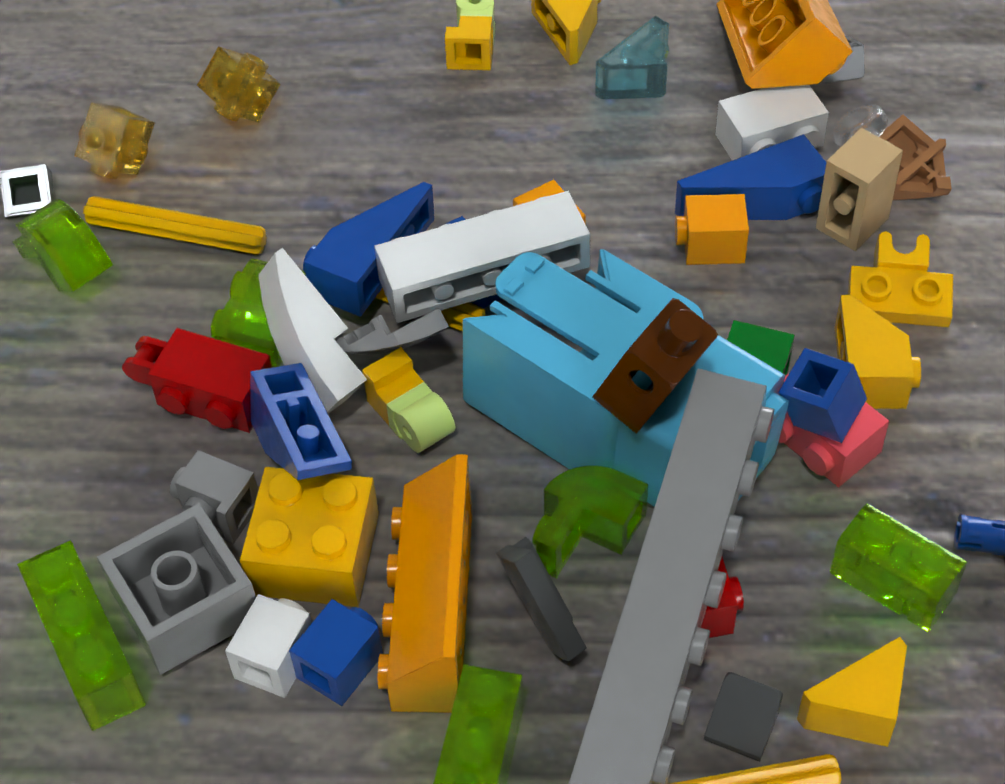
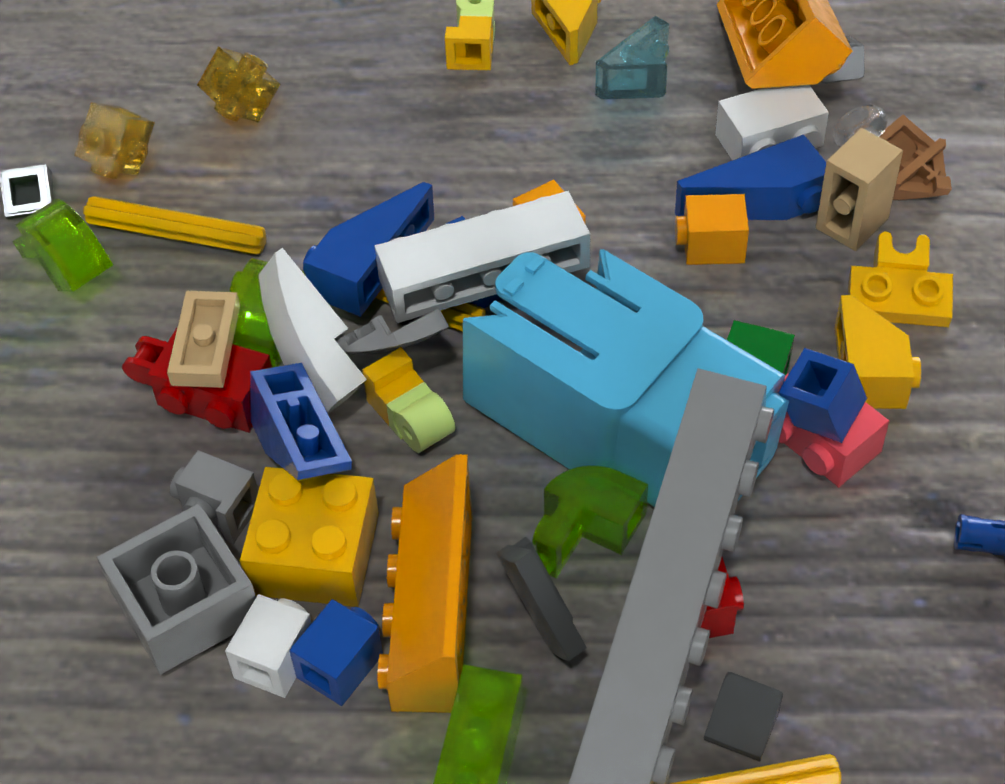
clear neon green brick [17,540,146,731] -> none
reddish brown torso [592,298,718,434] -> none
yellow slope [797,637,907,747] -> none
clear neon green brick [830,503,967,632] -> none
none -> tan plate [167,291,240,388]

